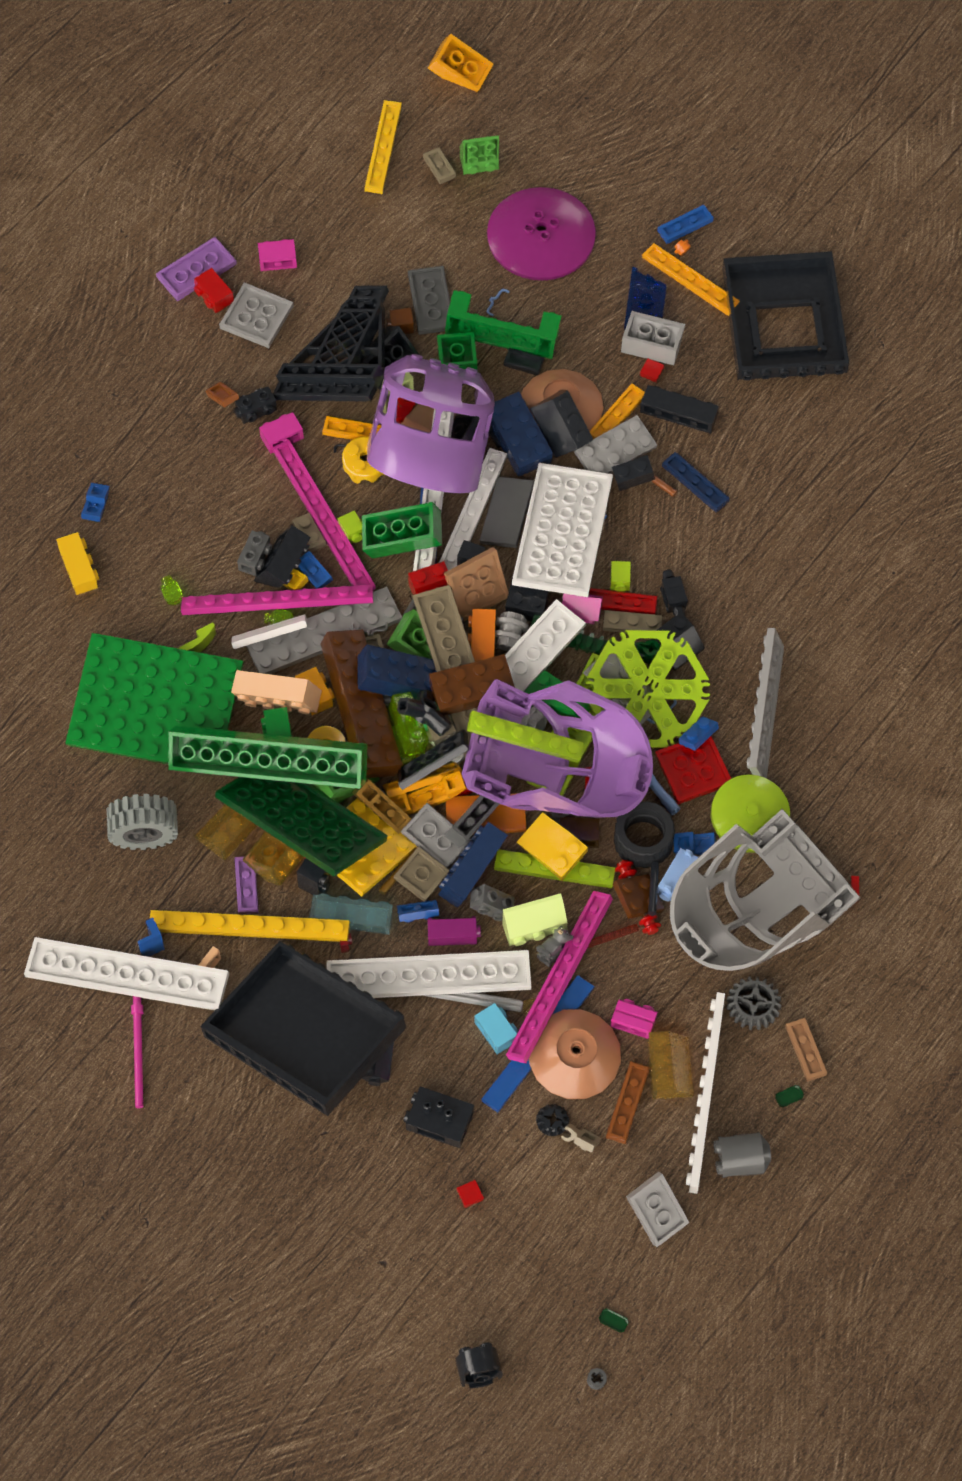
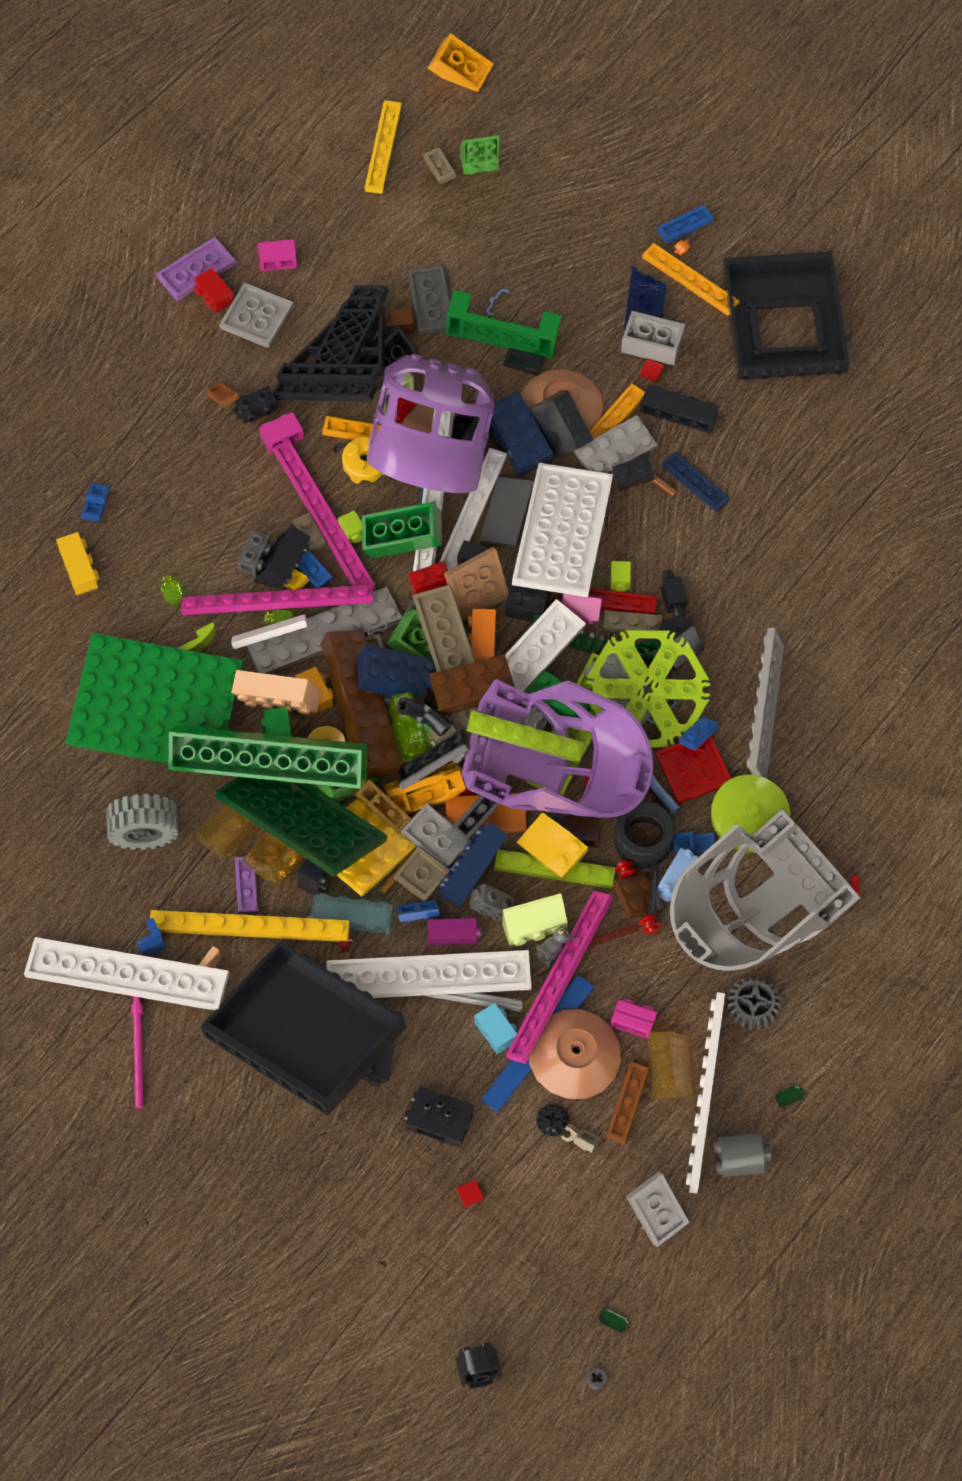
green brick [437,332,477,370] -> none
magenta dish [487,187,596,280] -> none
light grey piece [495,612,529,651] -> none
medium nougat plate [785,1018,827,1082] -> none

